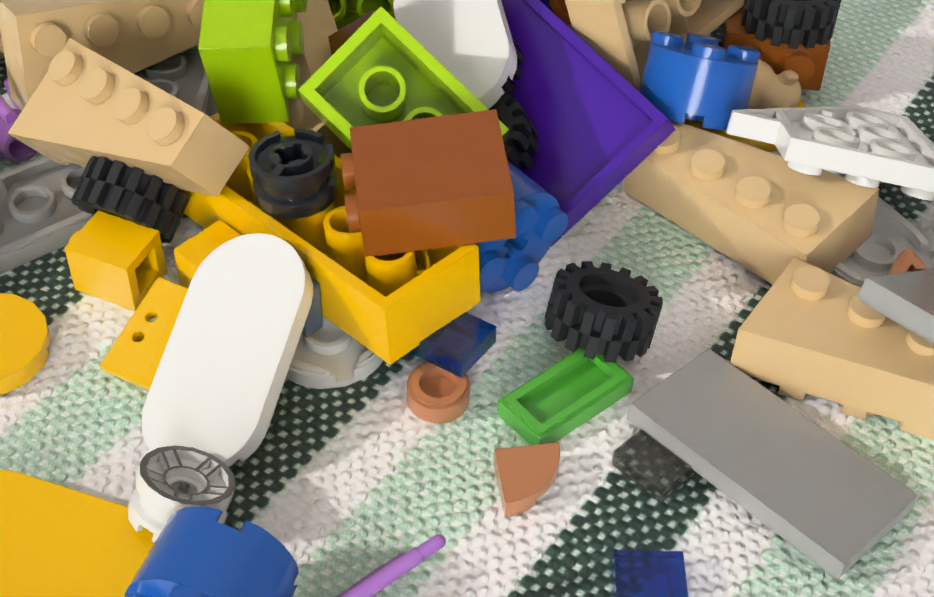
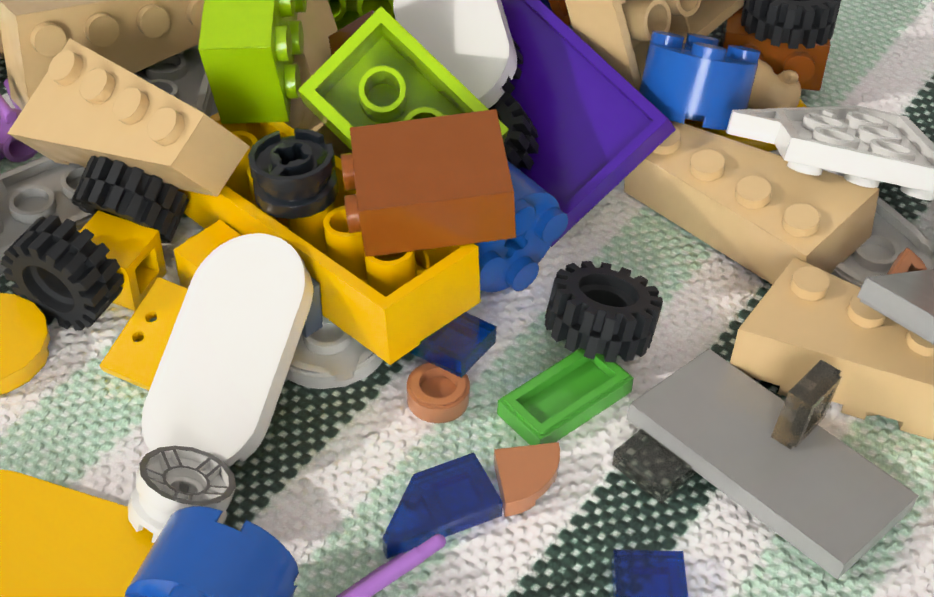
none -> black tyre [1,215,124,331]
none -> clear blue tile [382,453,503,559]
none -> clear smoke tile [771,359,841,450]

